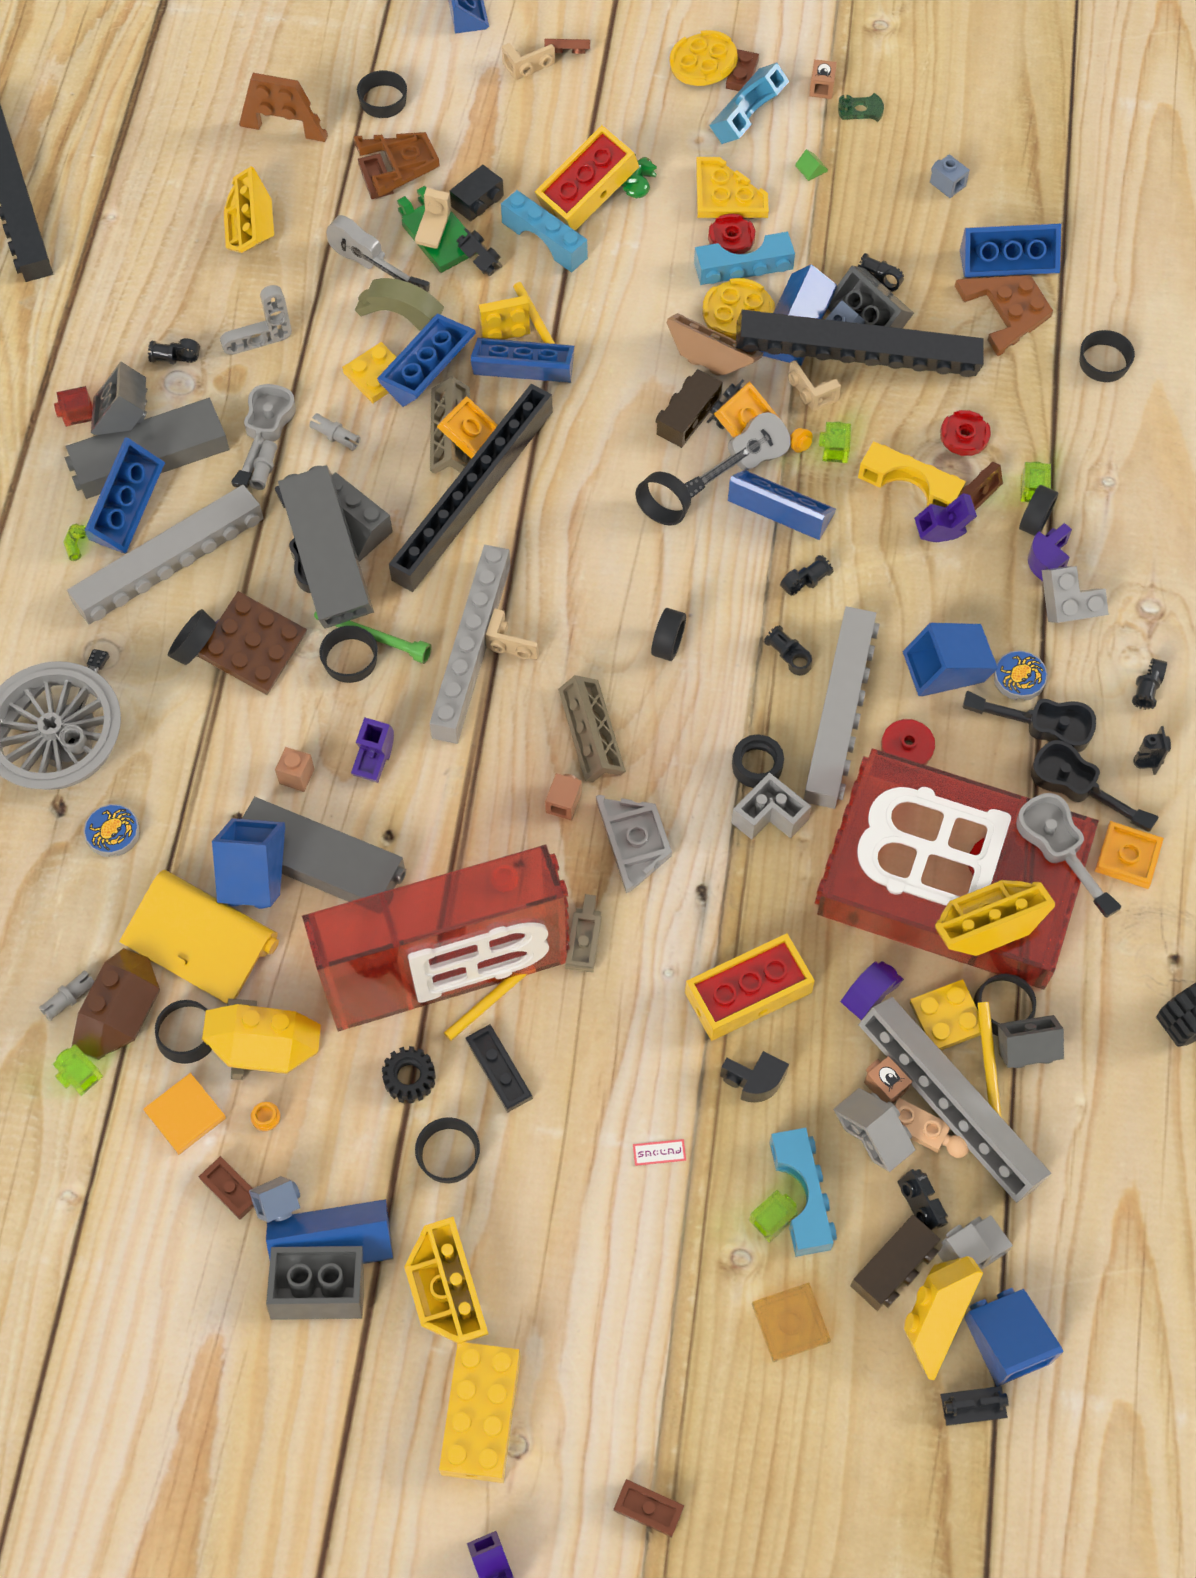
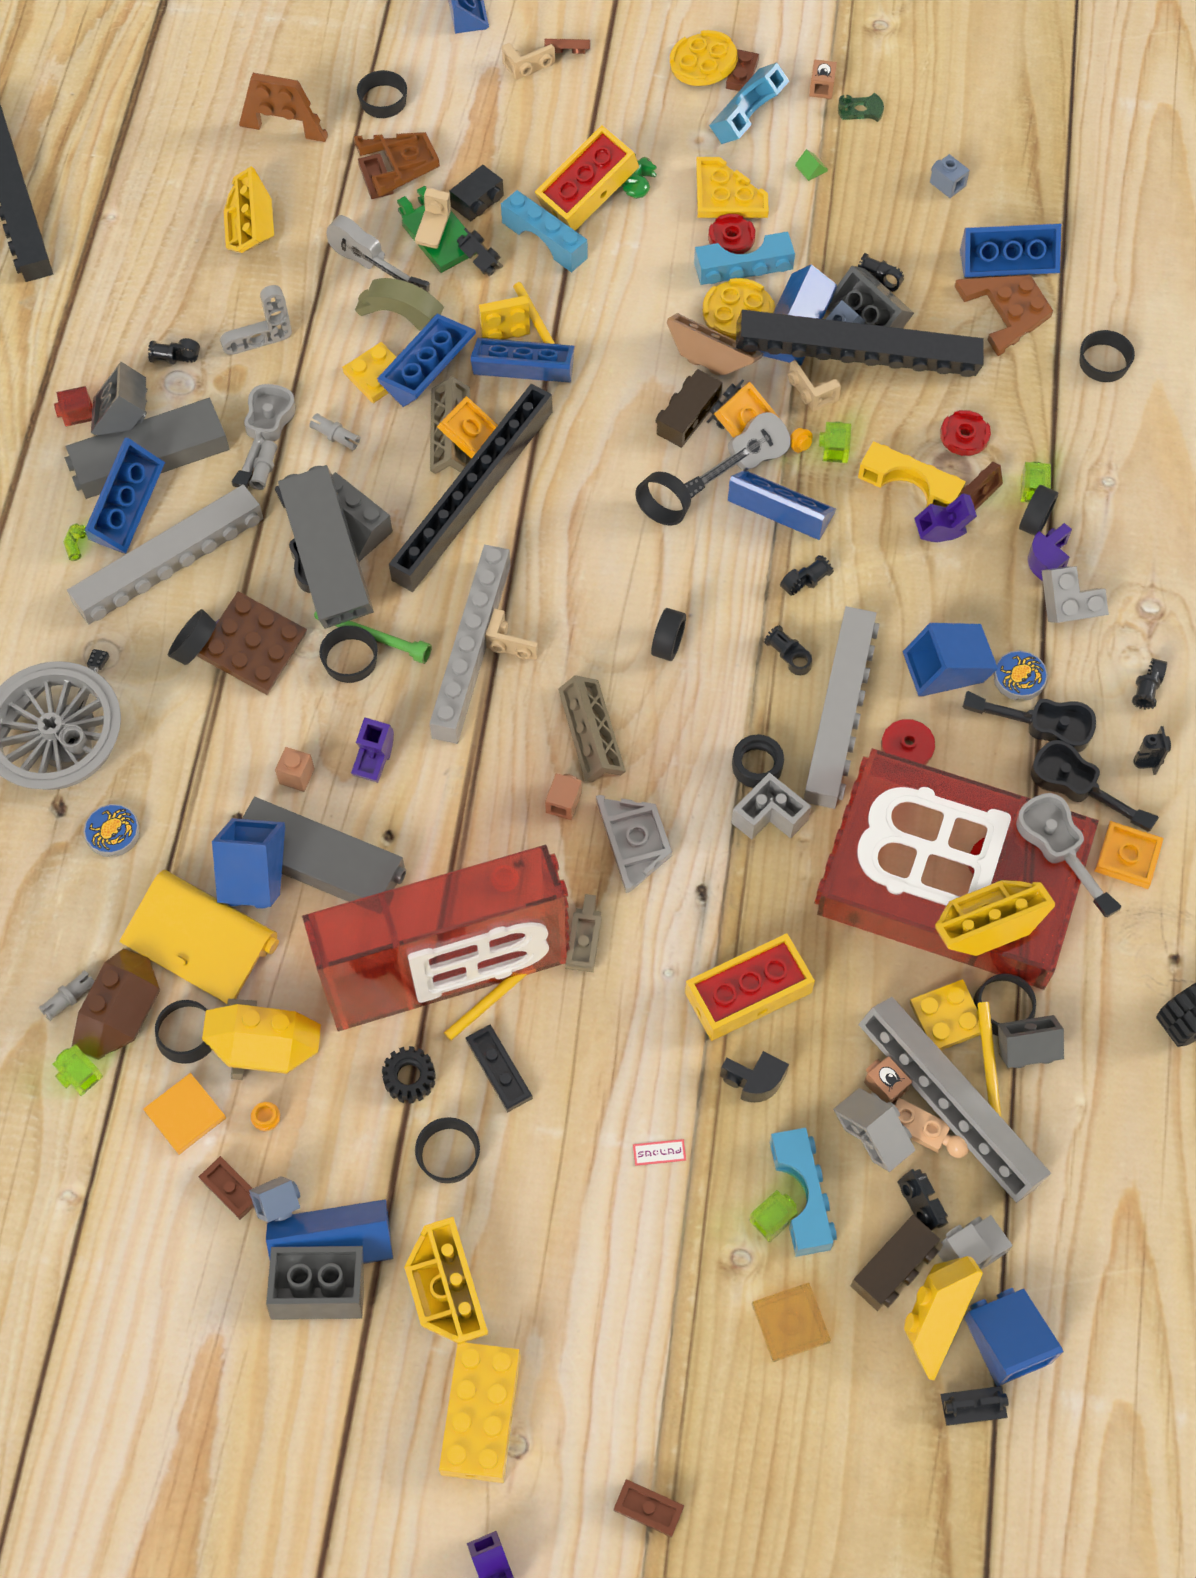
dark purple brick [840,961,904,1021] -> none

